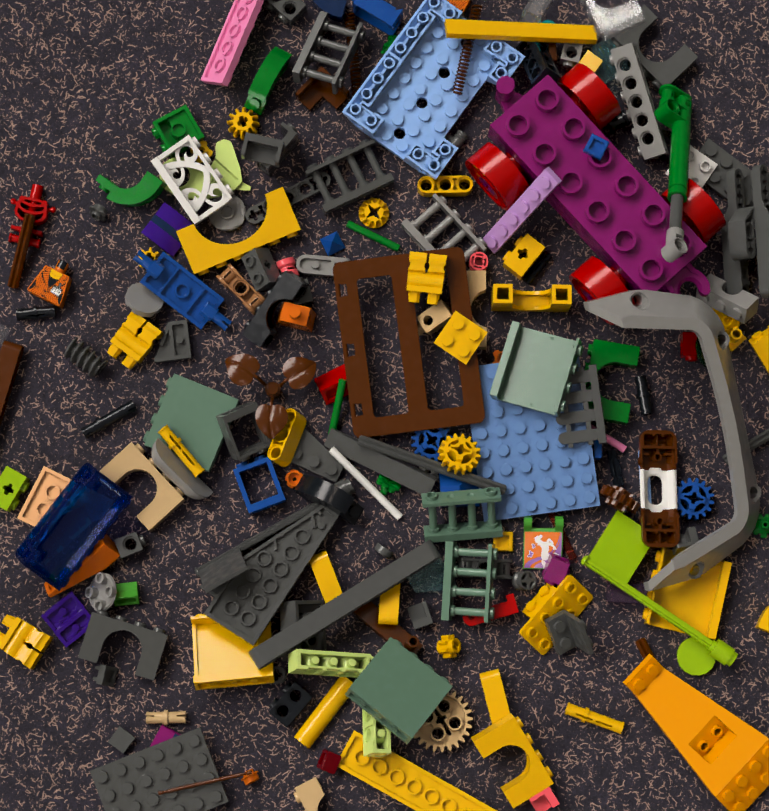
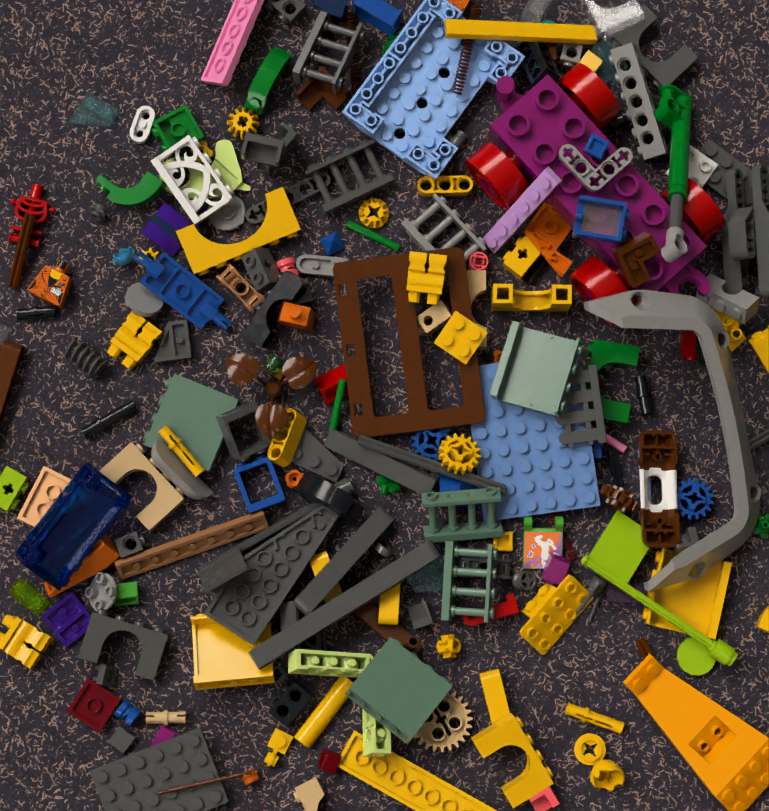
white piece [329,447,403,520] -> none
dark grey bracket [544,609,594,655] -> none
none -> clear neon green plate [8,577,51,617]
none -> dark red plate [66,678,122,733]
none -> clear light blue wing [68,91,121,128]
none -> dark azure plate [112,246,135,266]
none -> medium nougat plate [114,510,269,580]
none -> blue wheel [114,699,142,726]
none -> white plate [130,106,156,144]
none -> clear green leg [263,352,286,380]
none -> yellow plate [264,728,293,767]
none -> dark grey beam [292,505,395,615]
none -> orange wing [524,202,572,277]
none -> light grey beam [558,144,633,193]
none -> window [572,195,630,245]
none -> yellow gear [574,733,606,765]
none -> dark grey plant [576,576,606,622]
none -> yellow hair [590,759,625,791]
none -> reddish brown panel [611,231,660,288]

